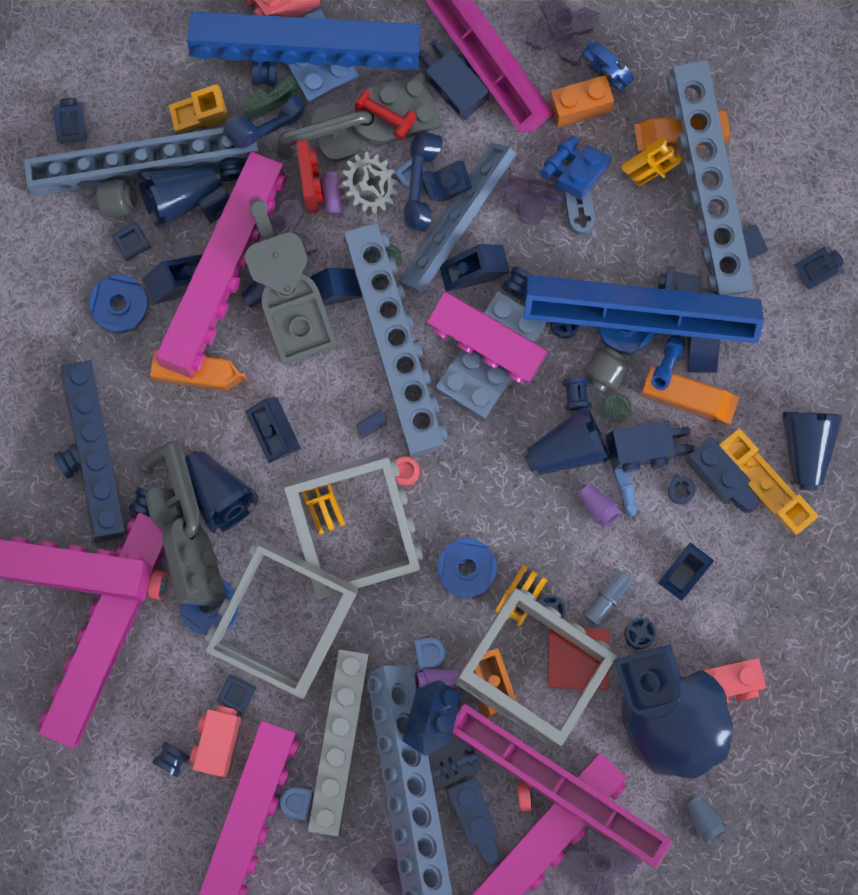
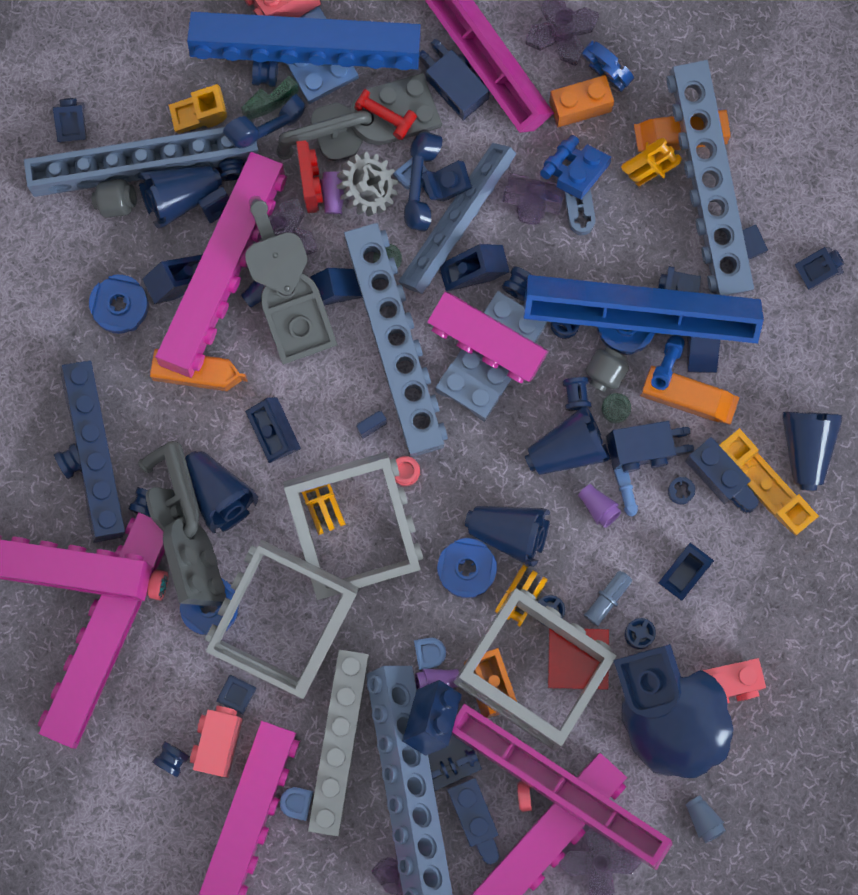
dark blue tile [111,221,151,261] -> none
none -> dark blue cone [465,506,550,567]

